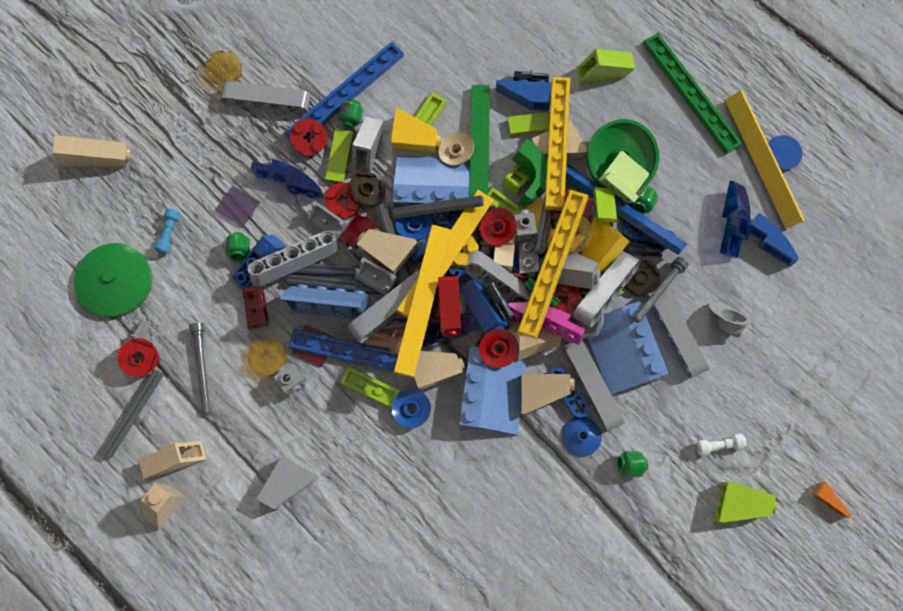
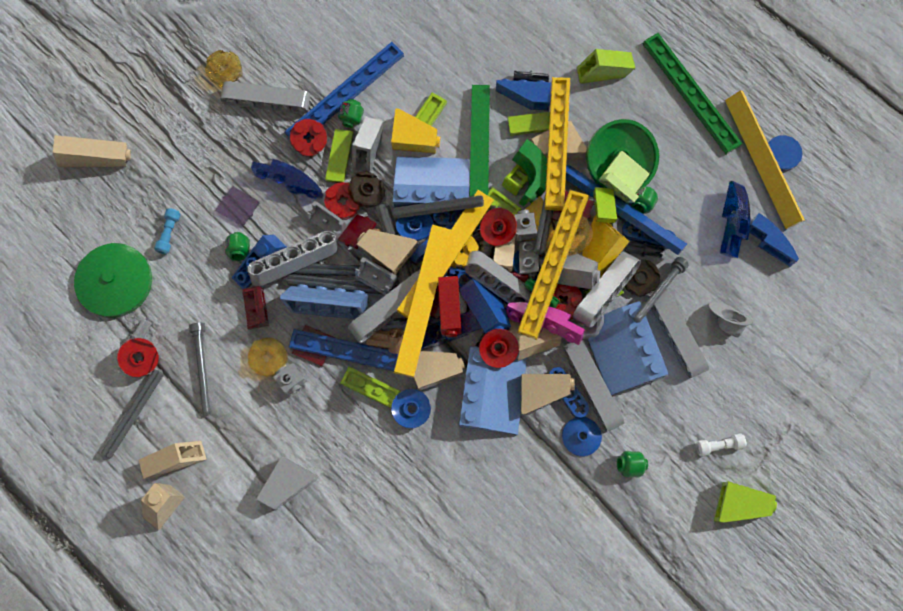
tan dish [438,132,474,166] -> none
black axle [485,282,513,321] -> none
orange piece [813,481,852,518] -> none

